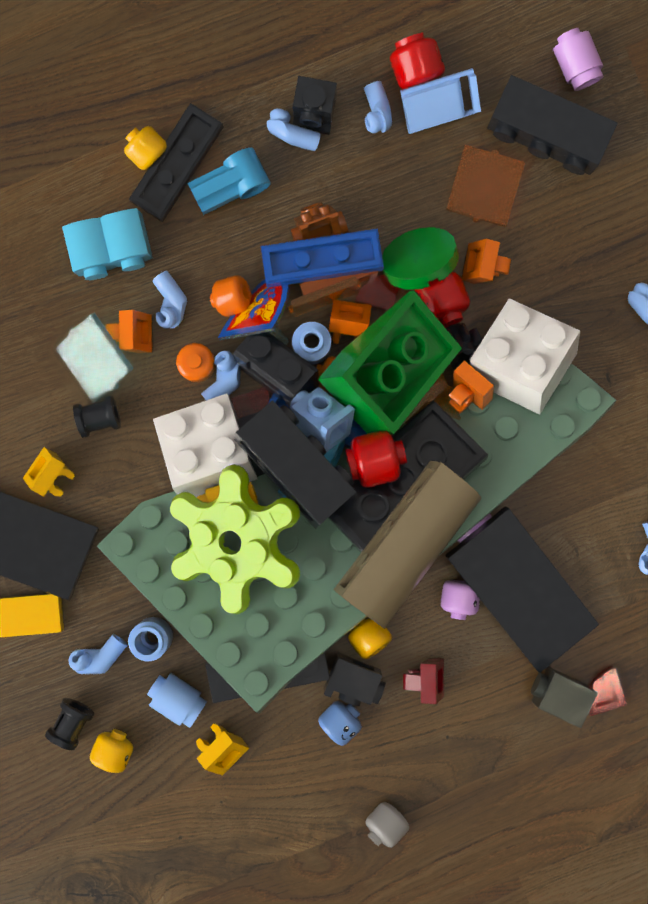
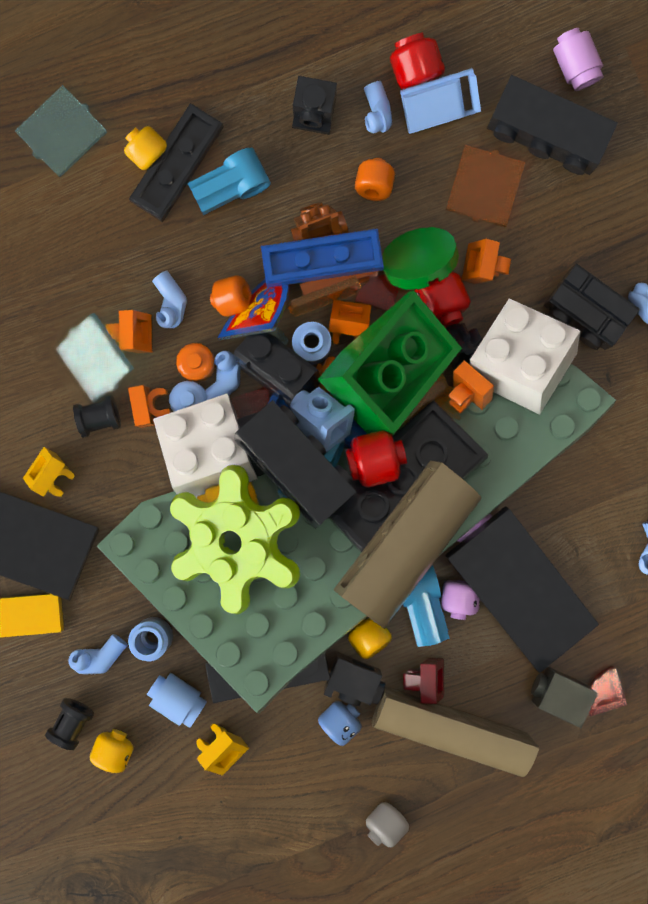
medium azure brick [62,208,153,280] -> none
light blue arm [267,108,320,151] -> none
none -> clear light blue piece [15,85,107,177]
none -> orange tile [128,385,172,428]
none -> light blue piece [169,381,207,412]
none -> orange piece [355,158,395,201]
none -> dark tan brick [371,686,539,777]
none -> dark azure piece [403,565,450,647]
none -> black brick [543,263,639,350]

